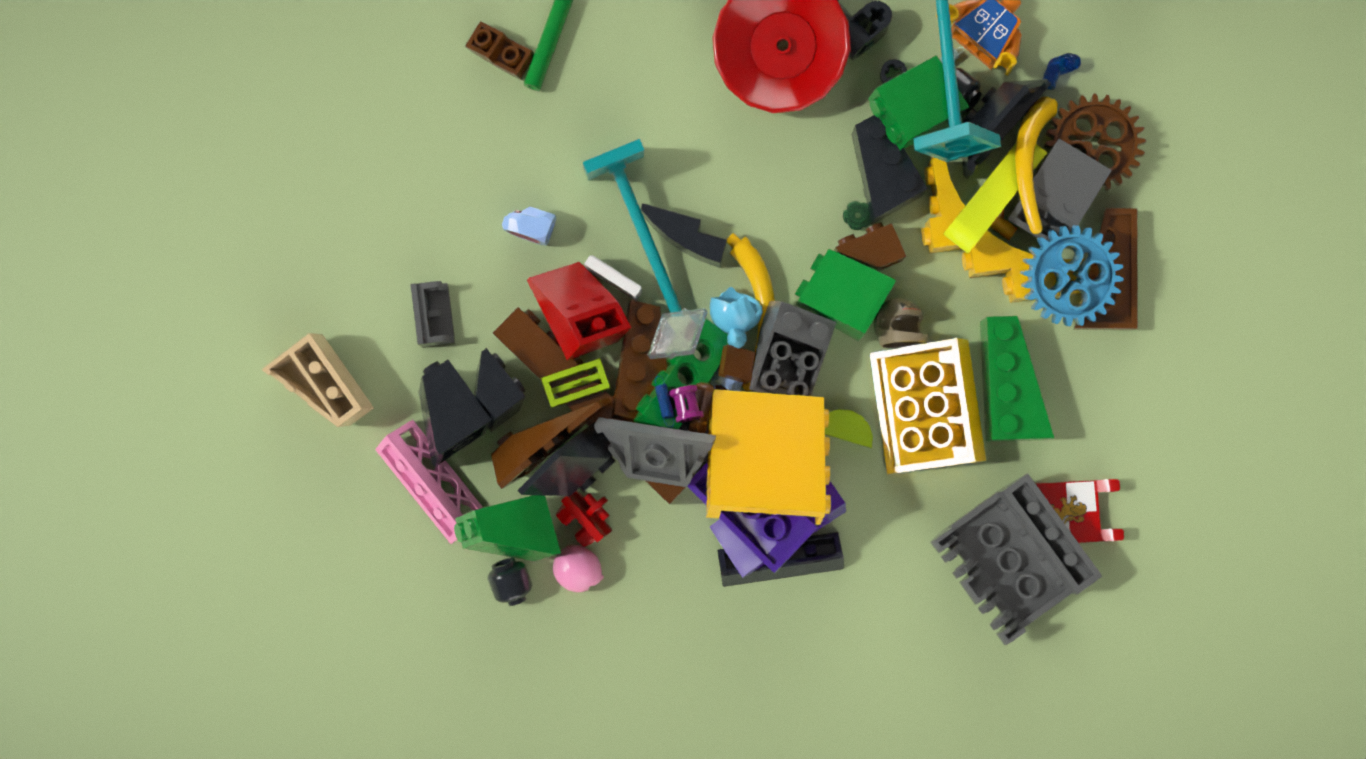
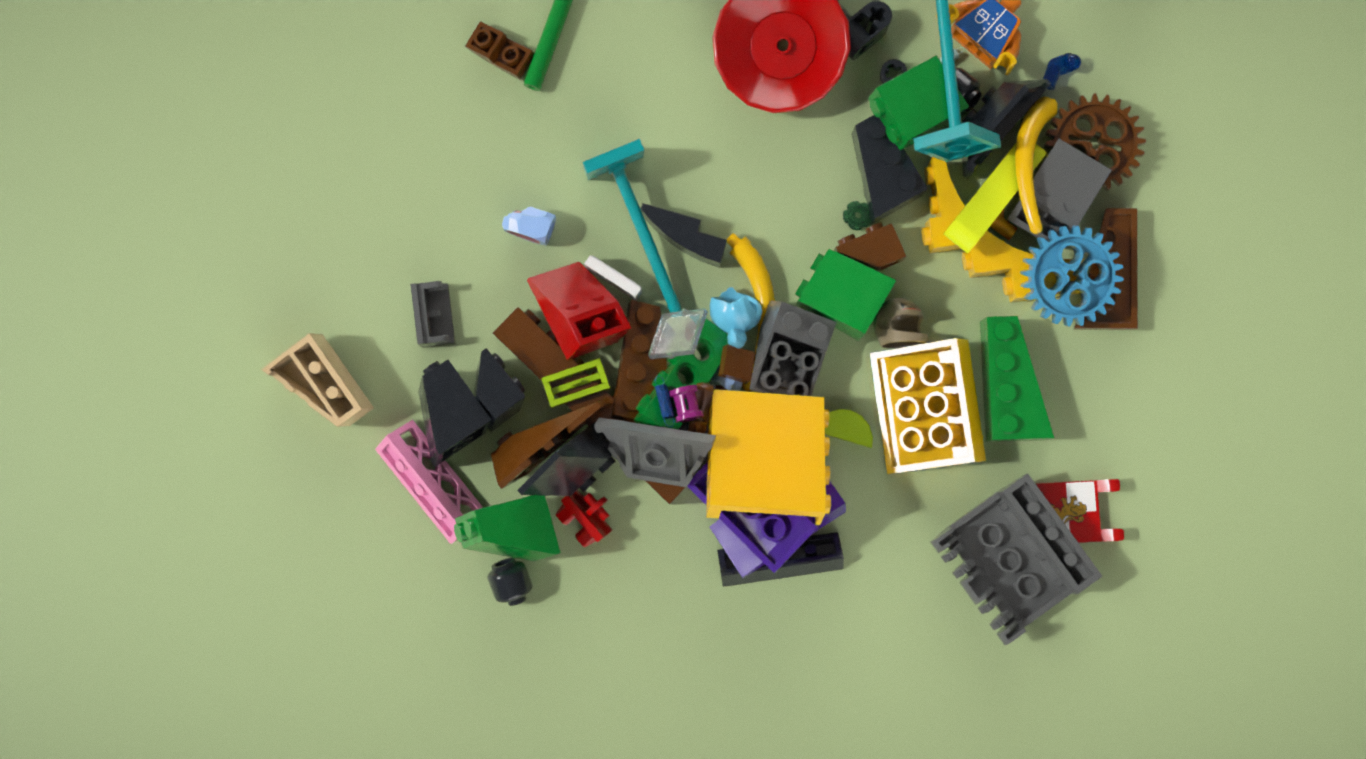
bright pink hair [553,545,604,593] -> none

